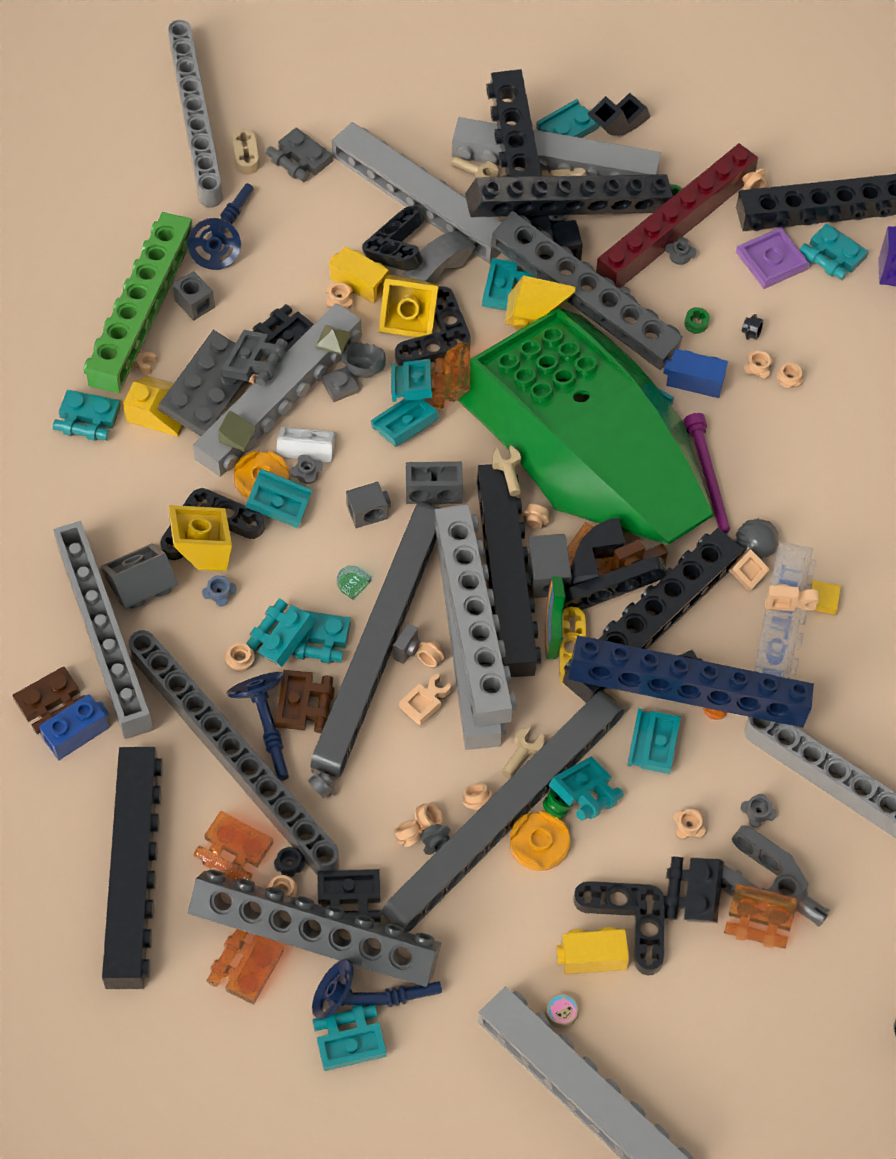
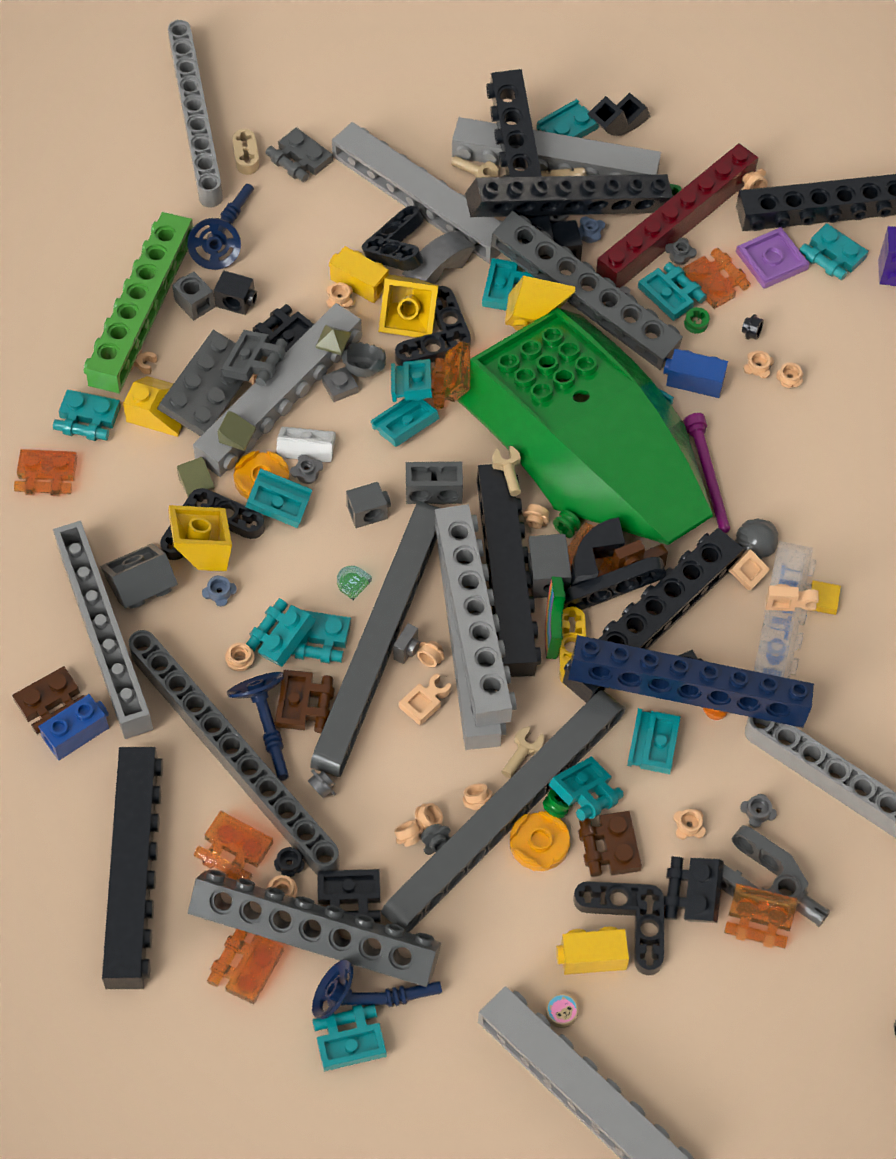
none -> clear orange plate [14,449,77,496]
none -> olive slope [177,457,215,497]
none -> black brick [214,270,257,315]
none -> green bush [553,510,581,538]
none -> sand blue plate [578,216,605,243]
none -> reddish brown plate [578,811,642,877]
none -> teal plate [638,262,707,321]
none -> clear orange plate [683,248,751,309]

